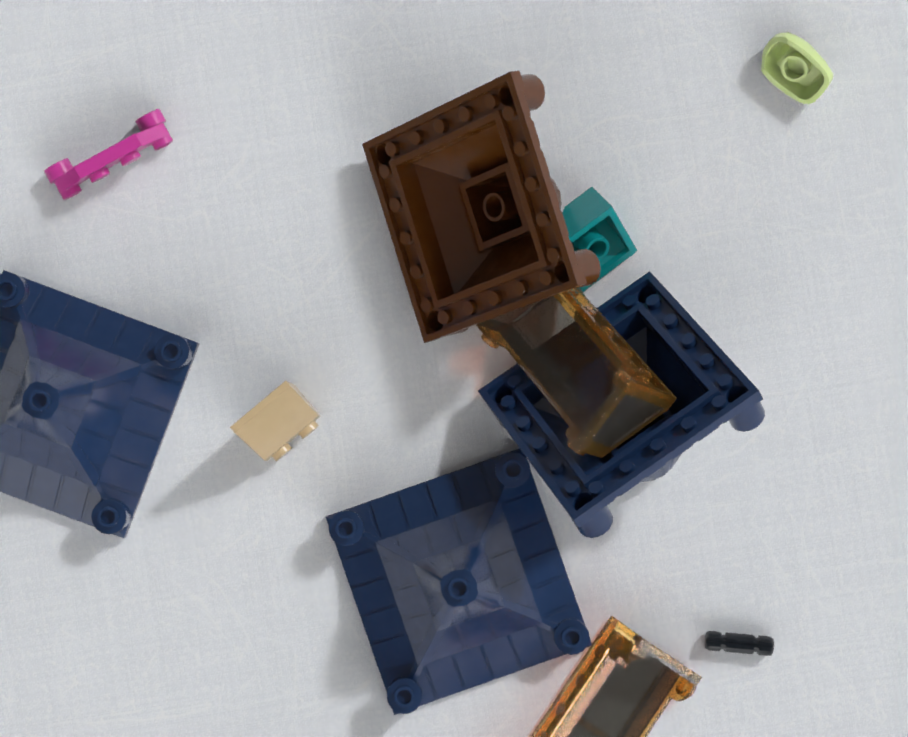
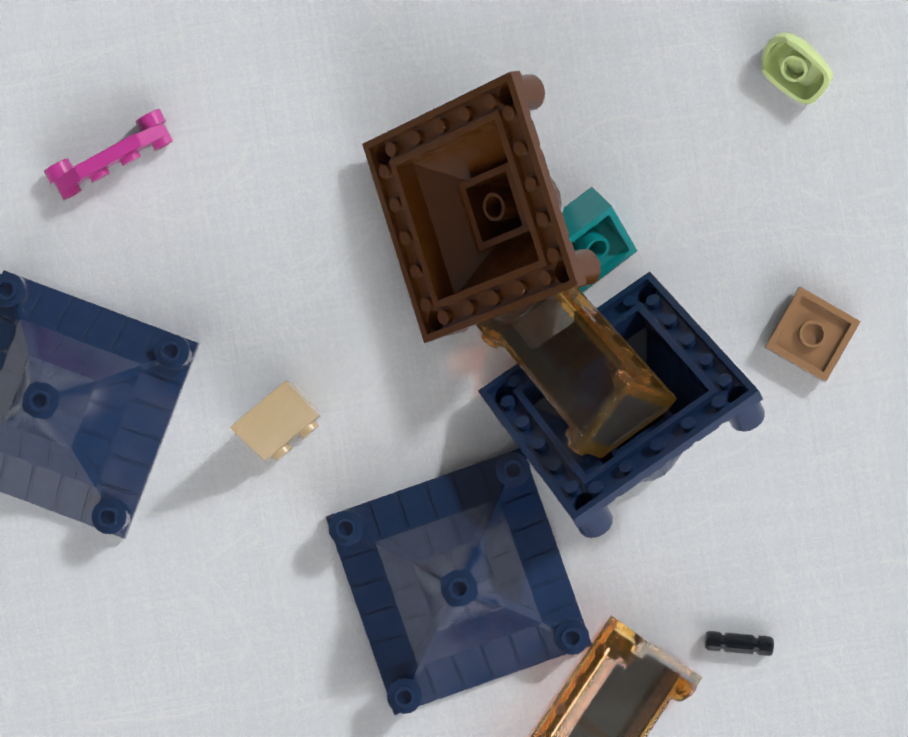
none -> medium nougat plate [764,287,861,382]

